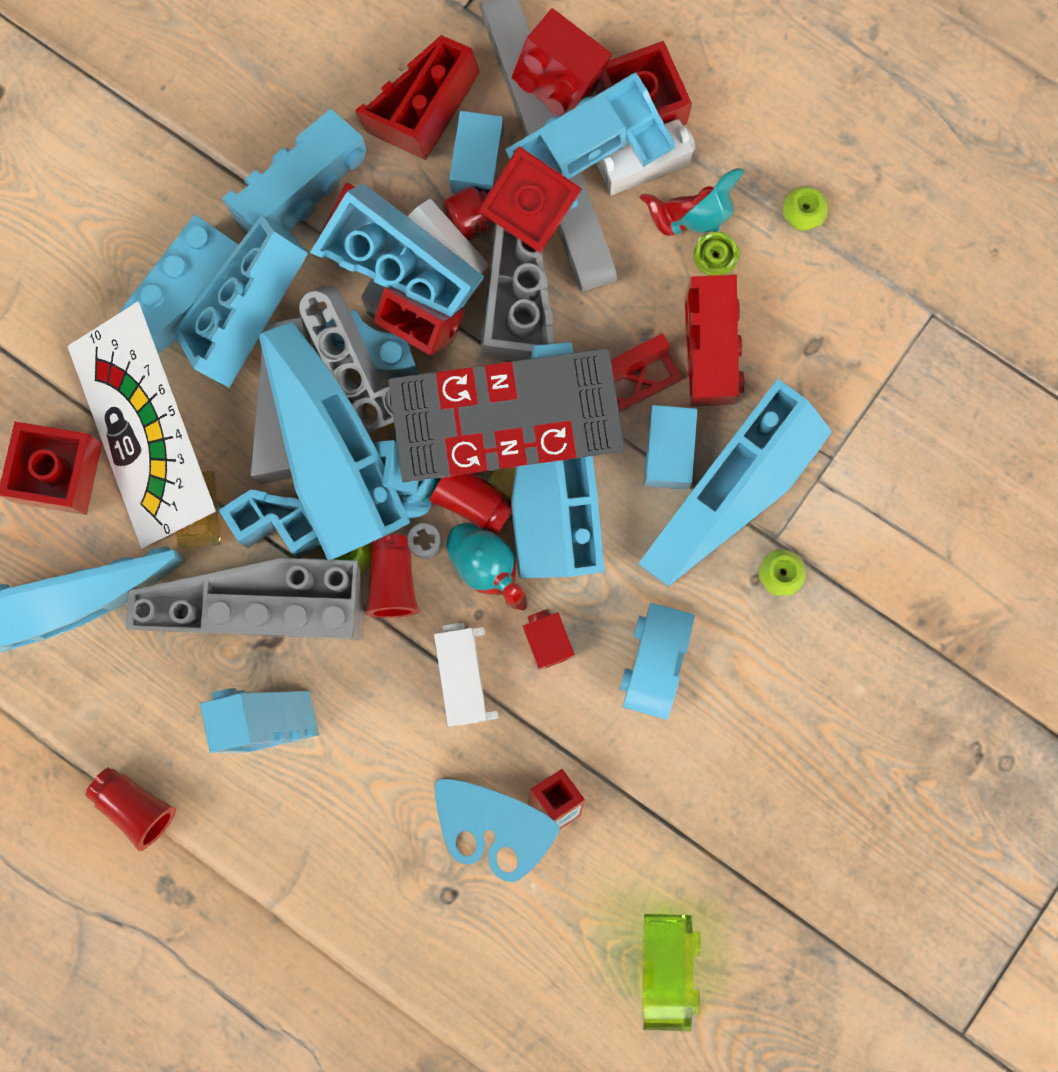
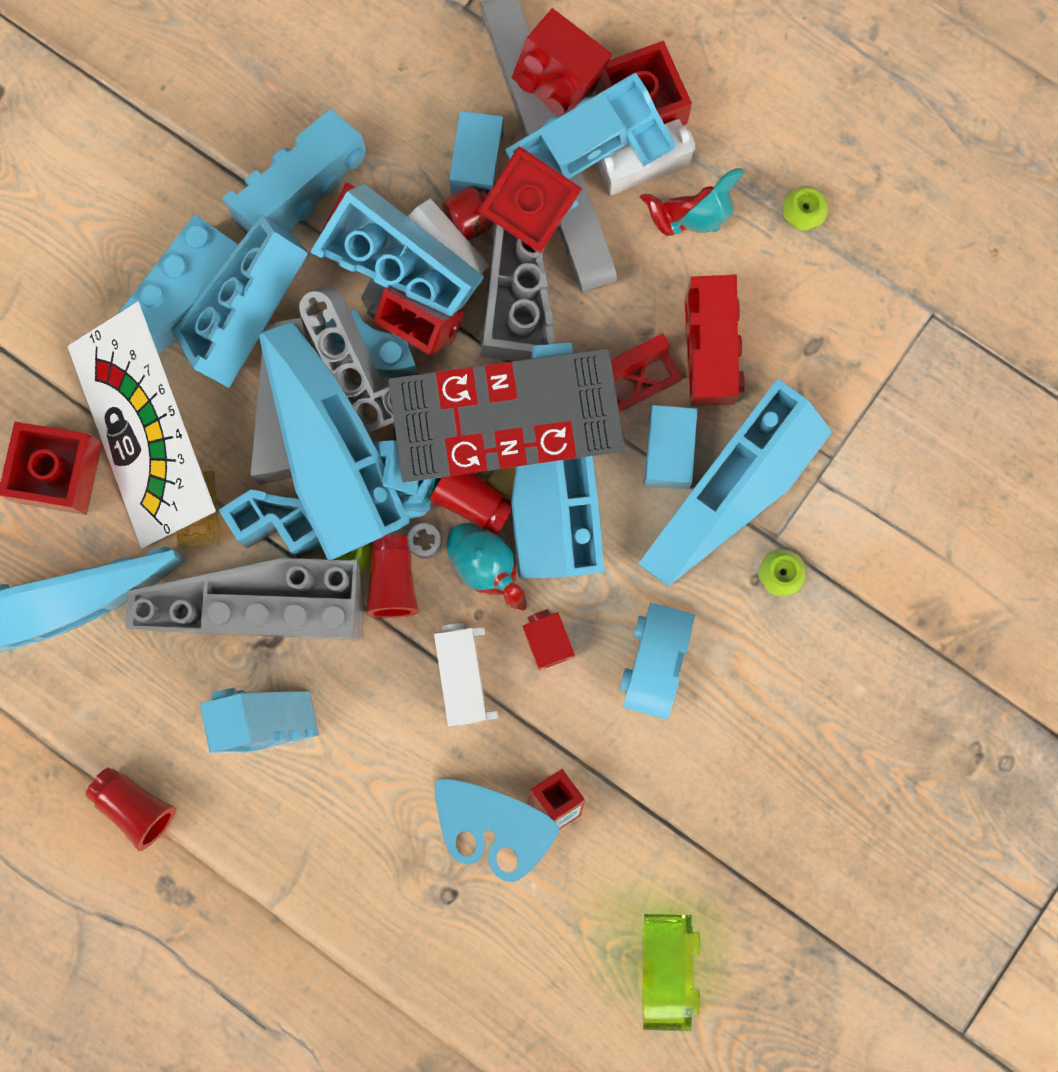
red wedge [355,35,480,160] -> none
lime plate [693,232,740,276] -> none

